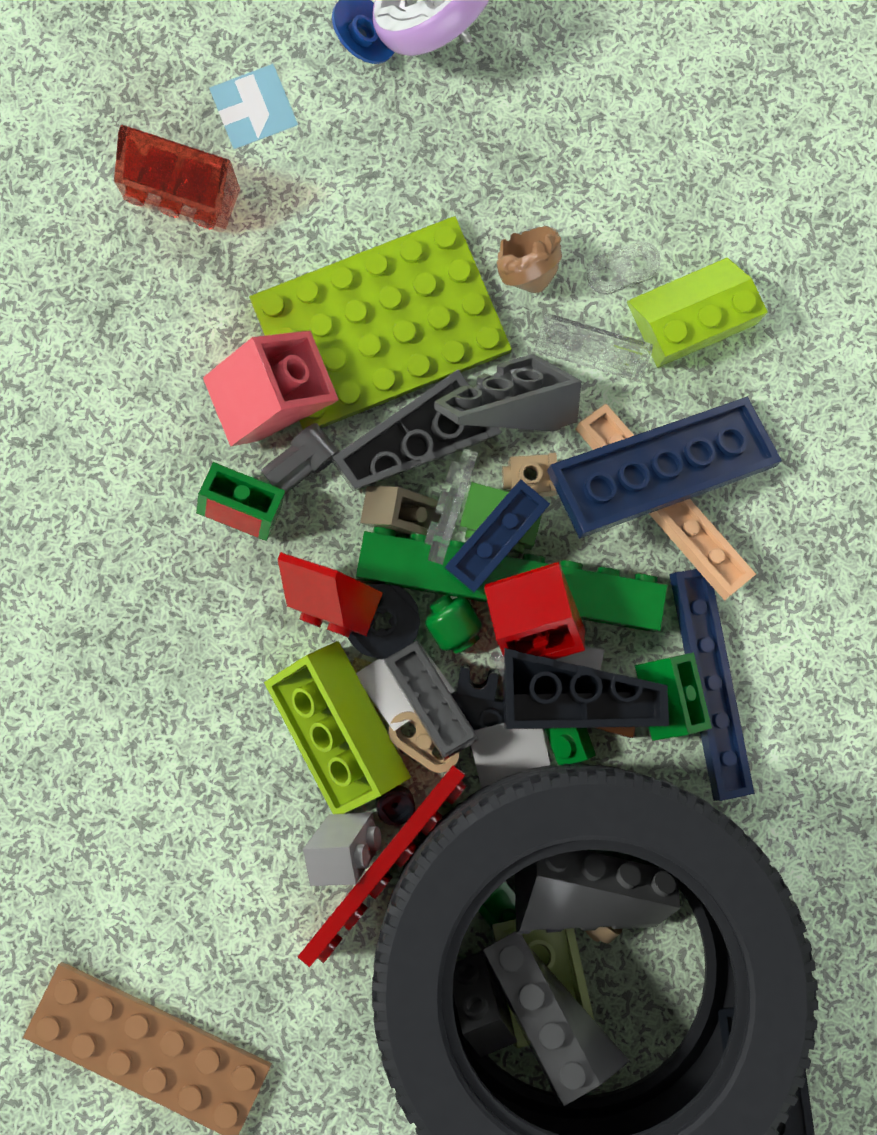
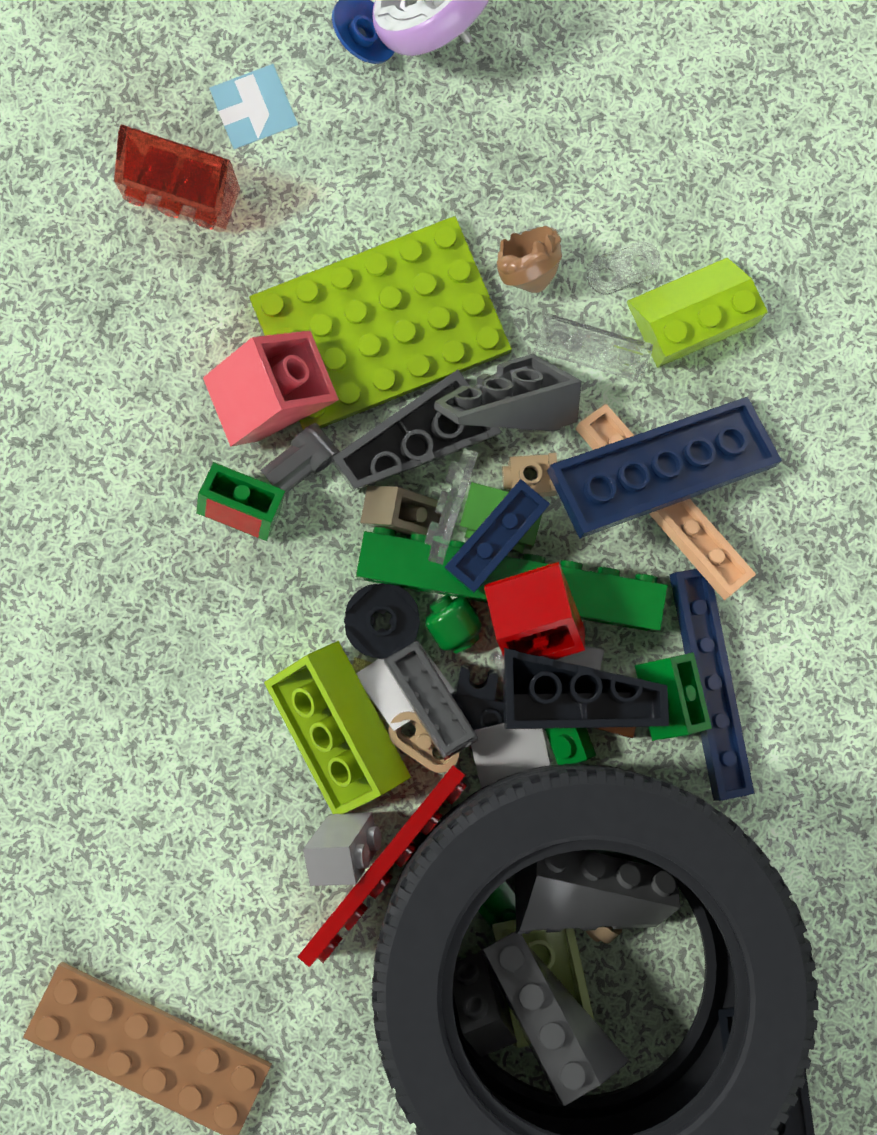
red slope [277,552,383,638] -> none
black tile [376,785,415,826] -> none

